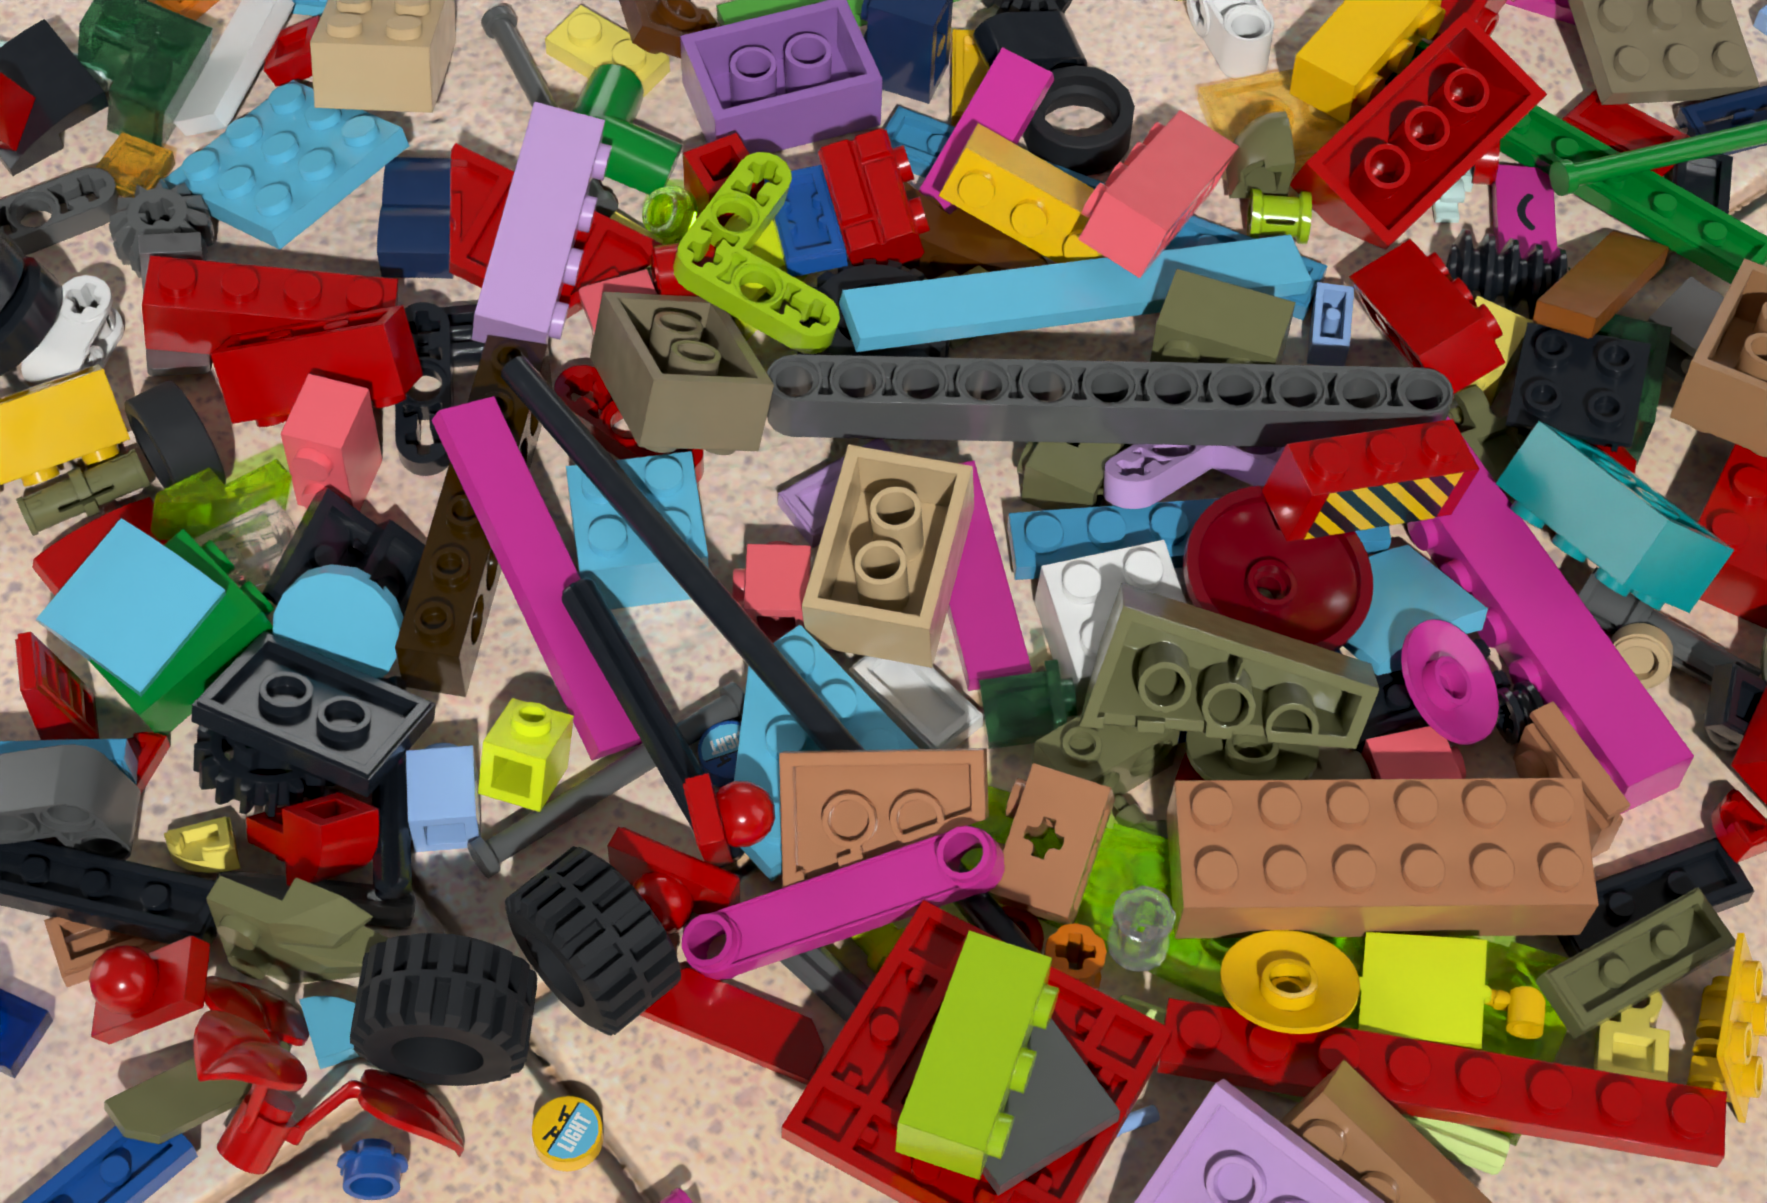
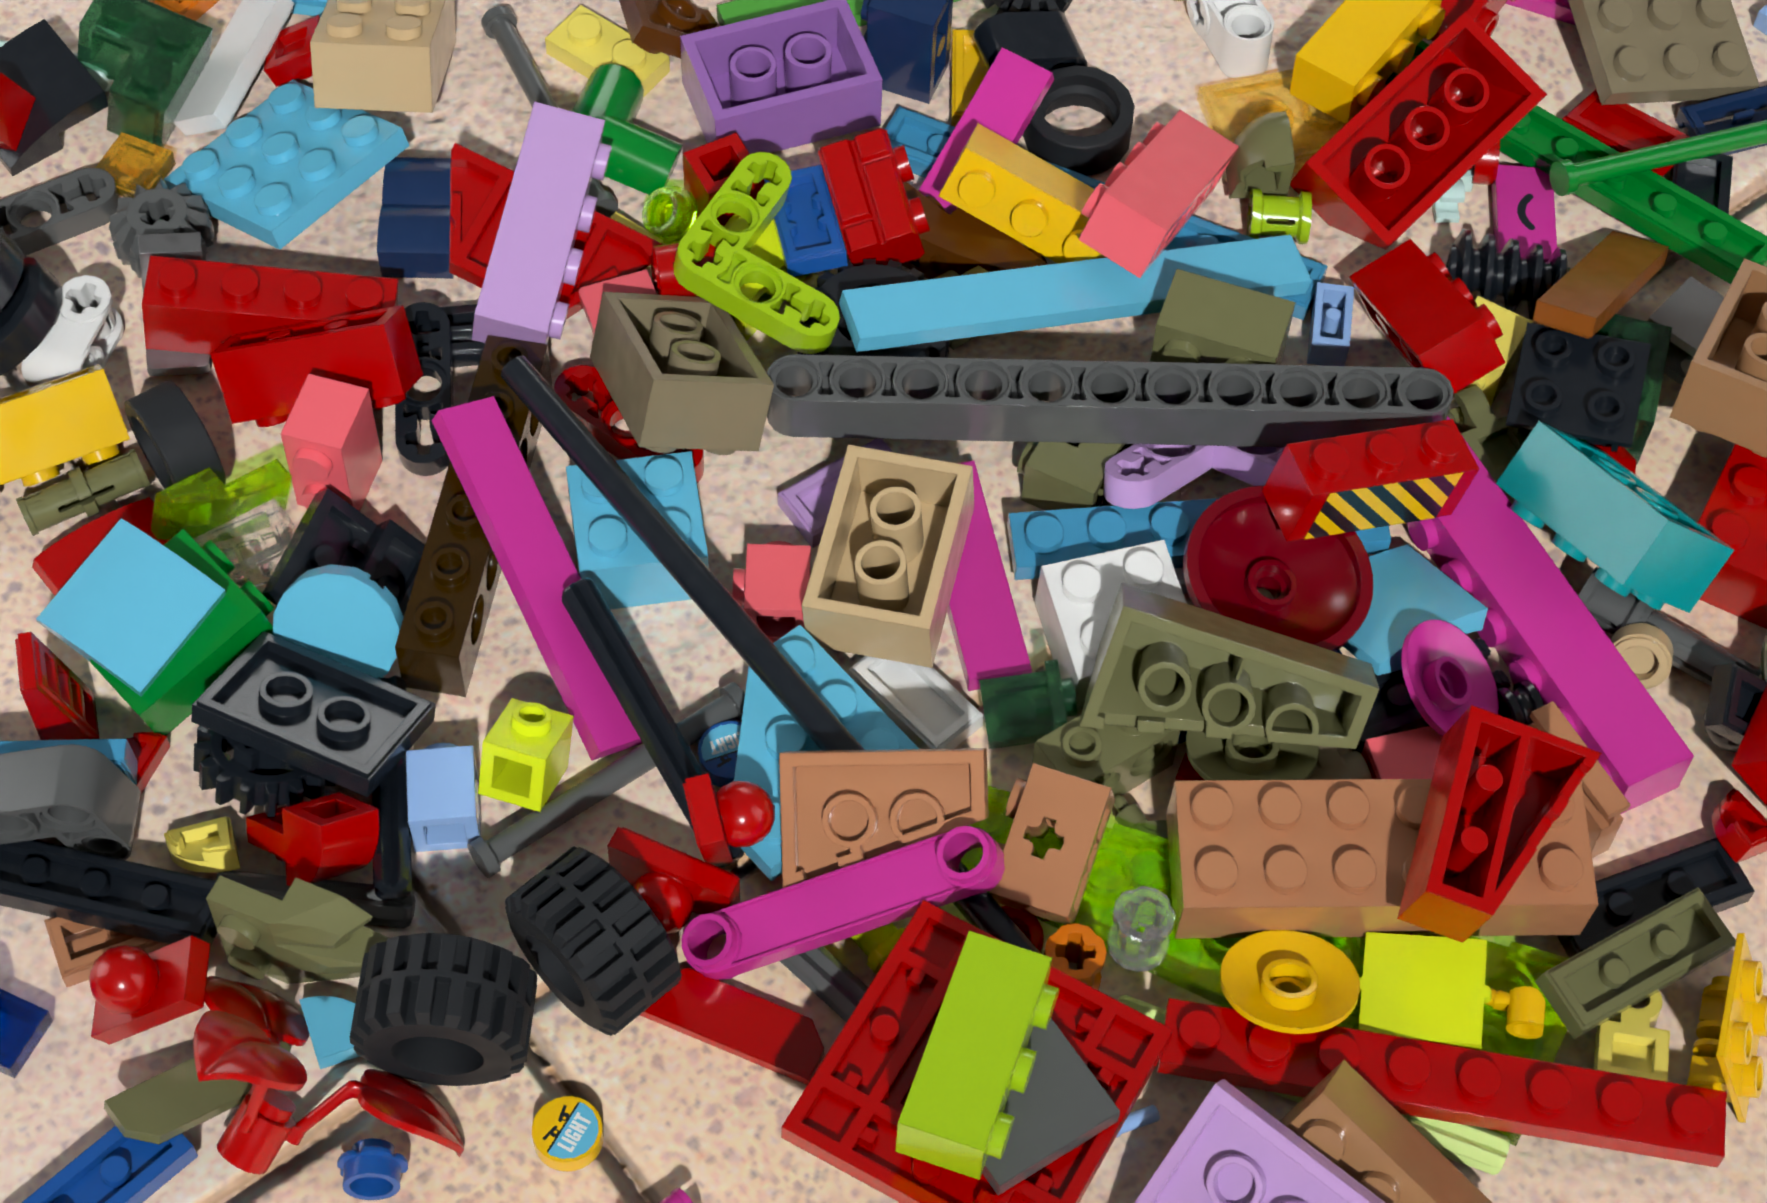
none -> red wedge [1397,705,1602,943]

